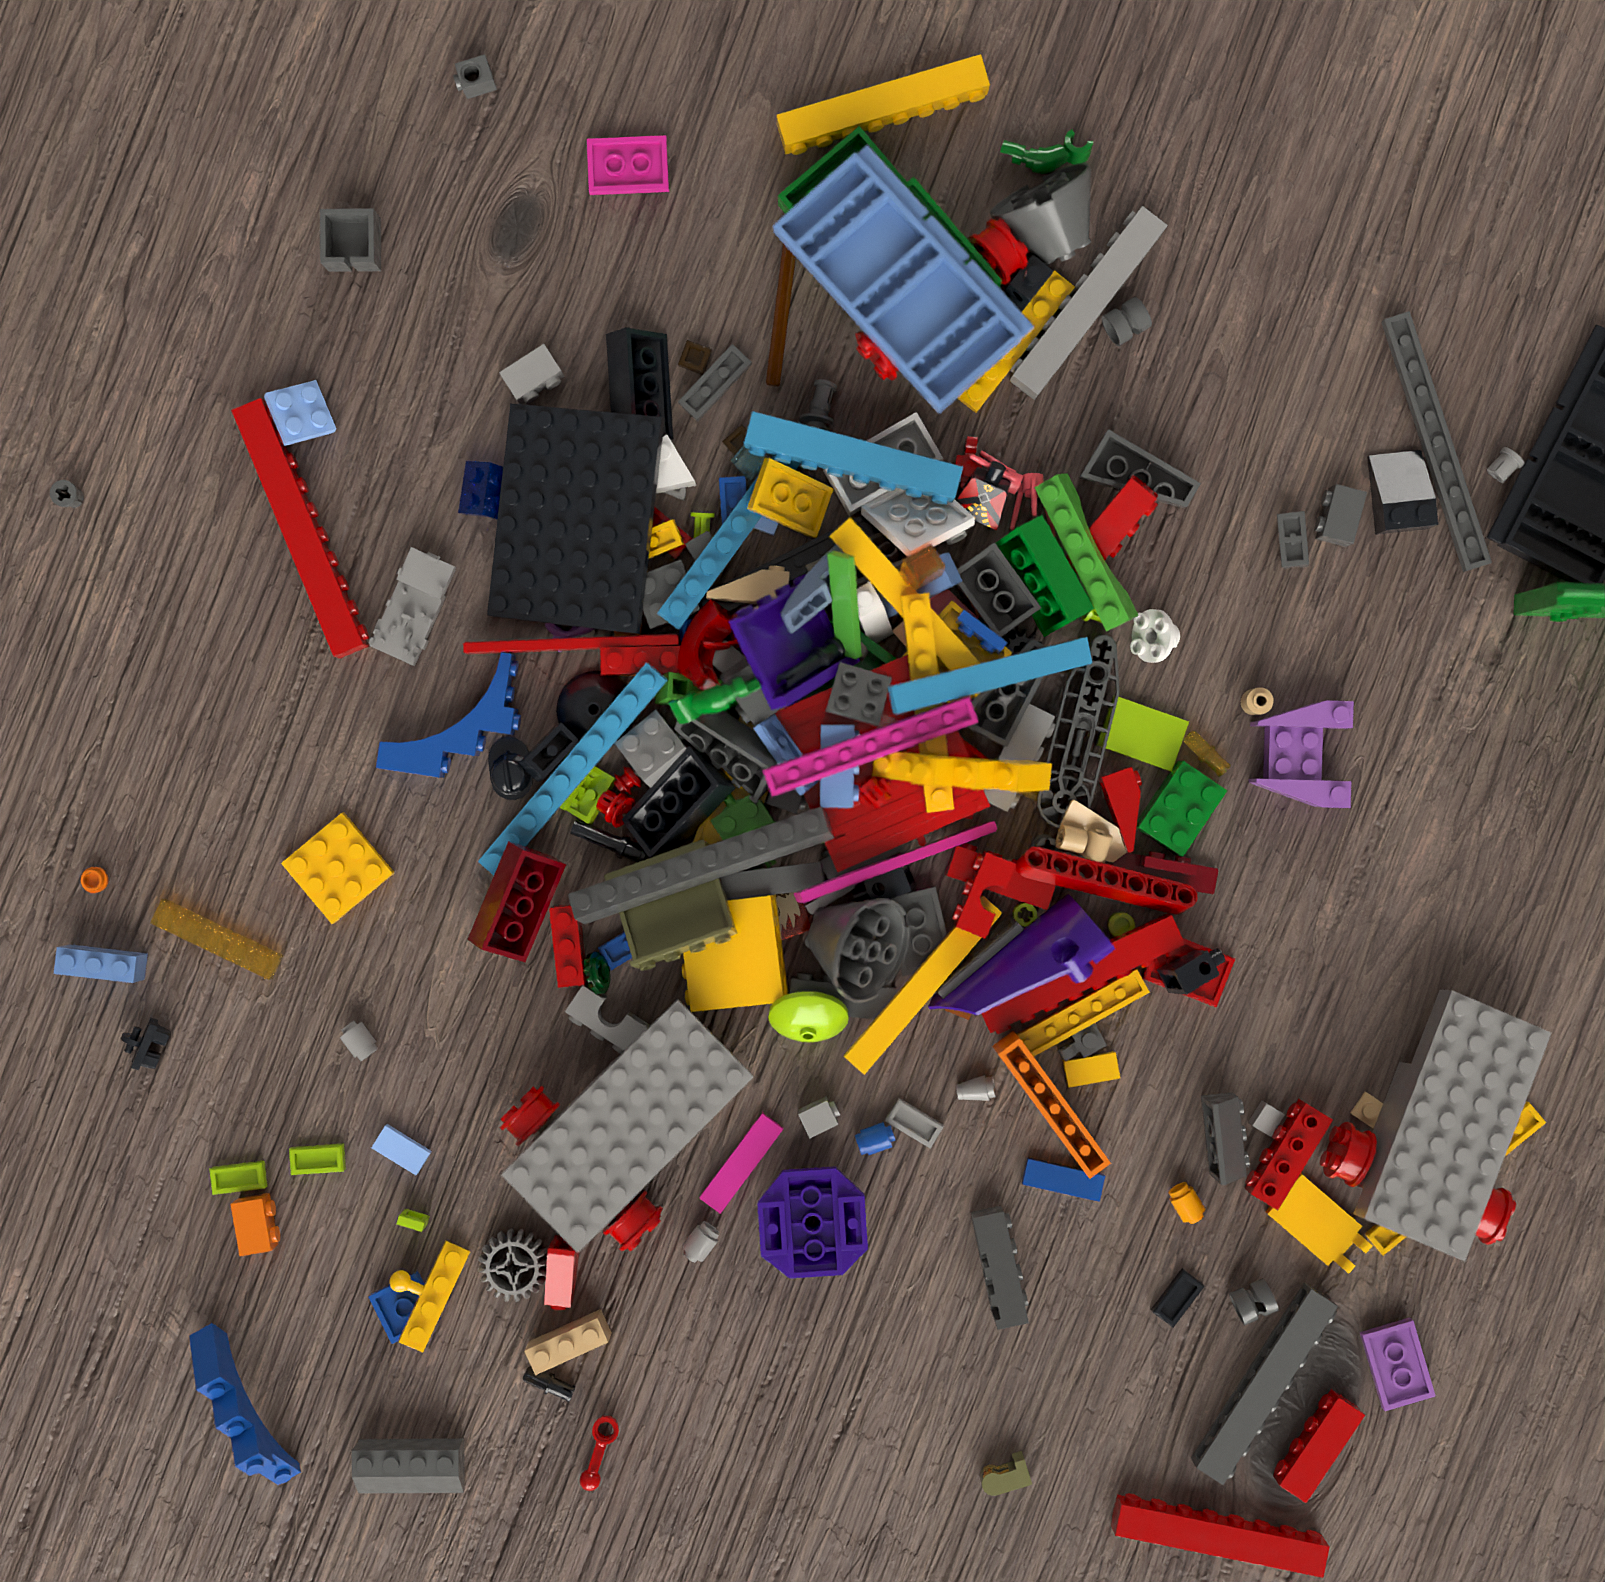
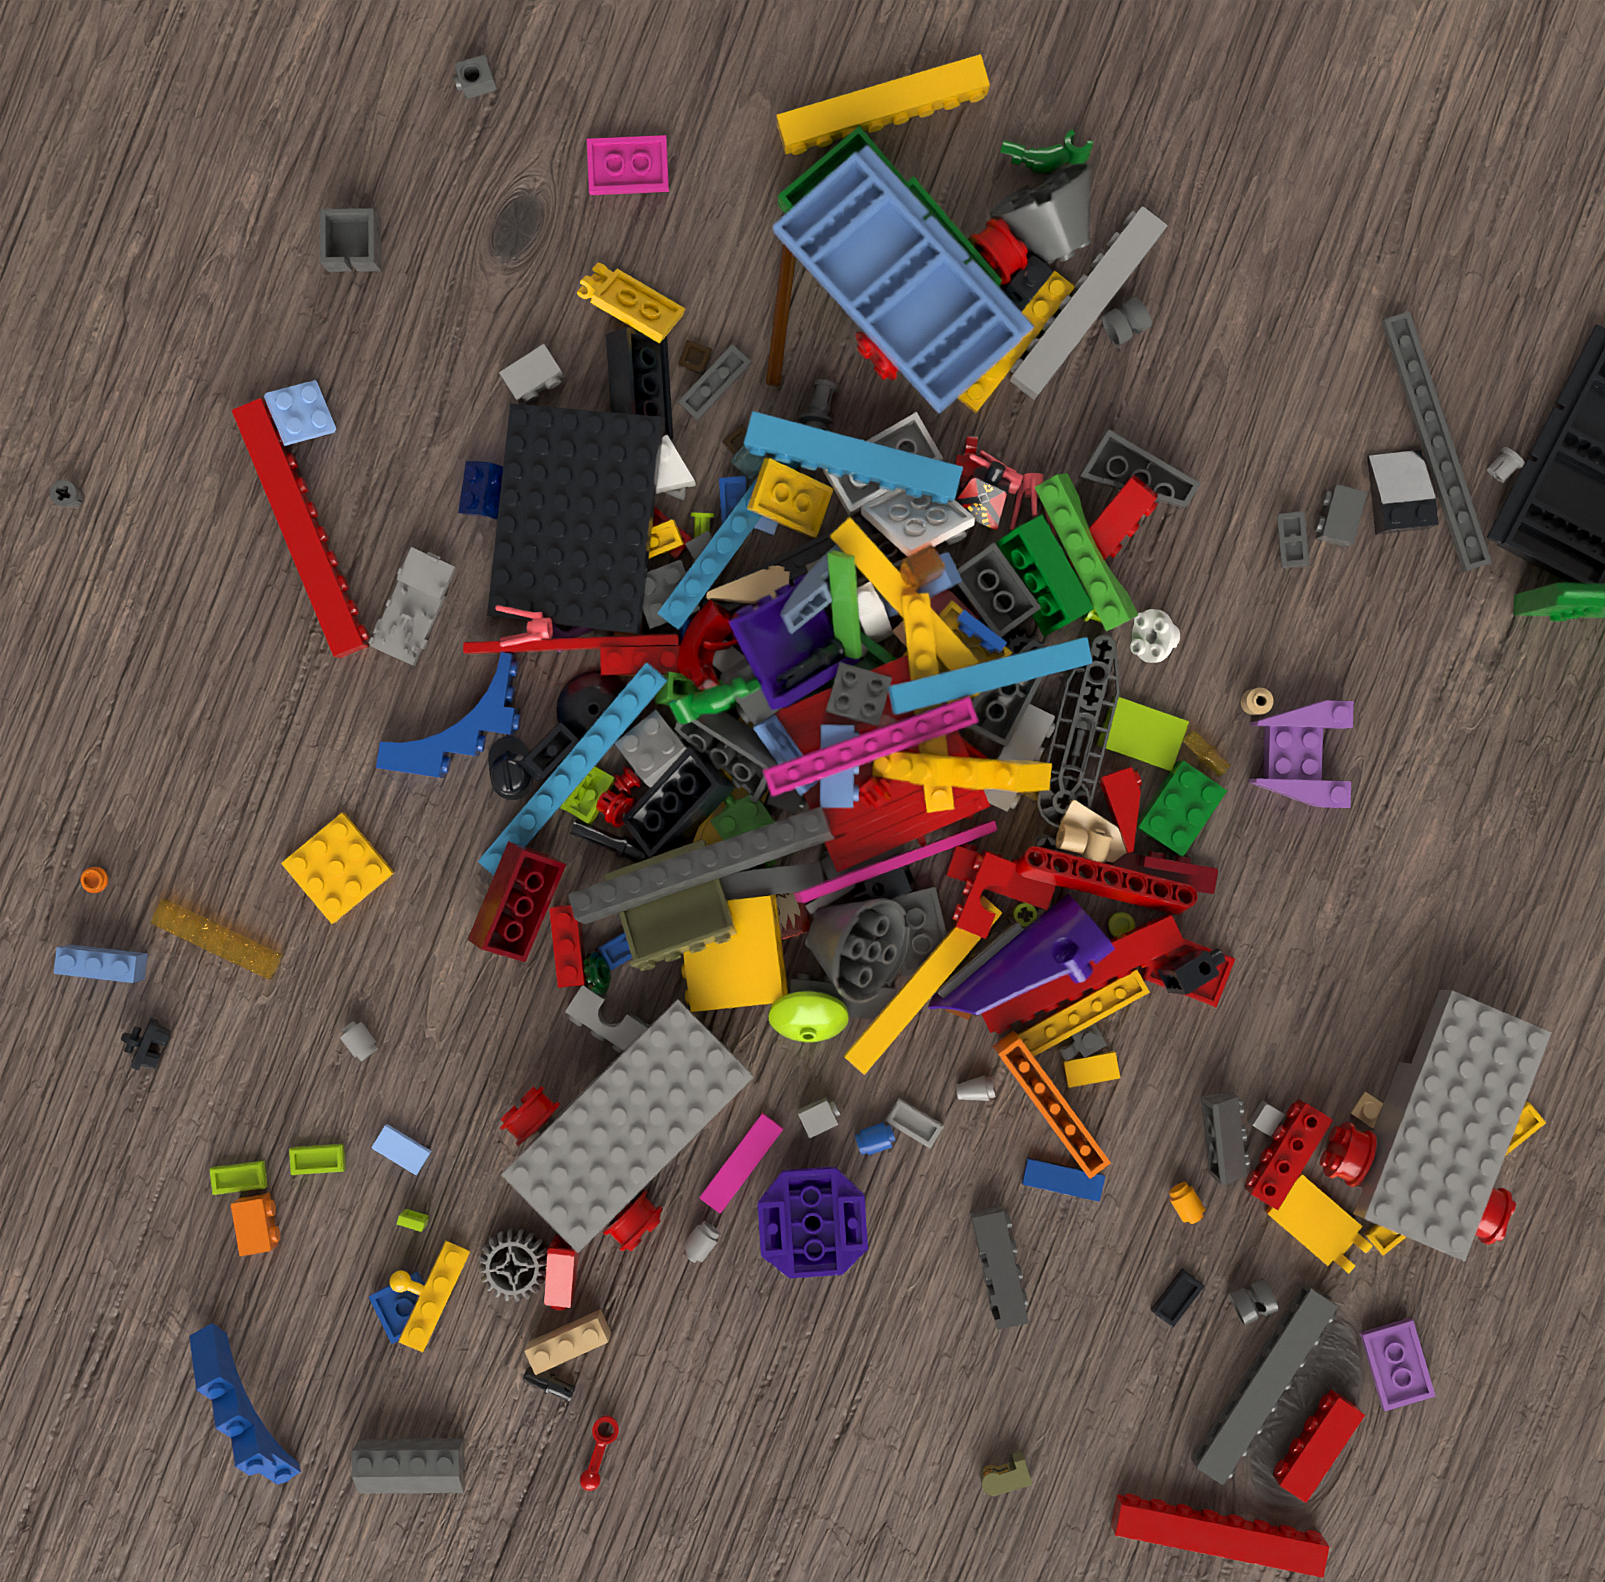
none -> coral plant [495,605,553,647]
none -> yellow tile [577,263,685,343]

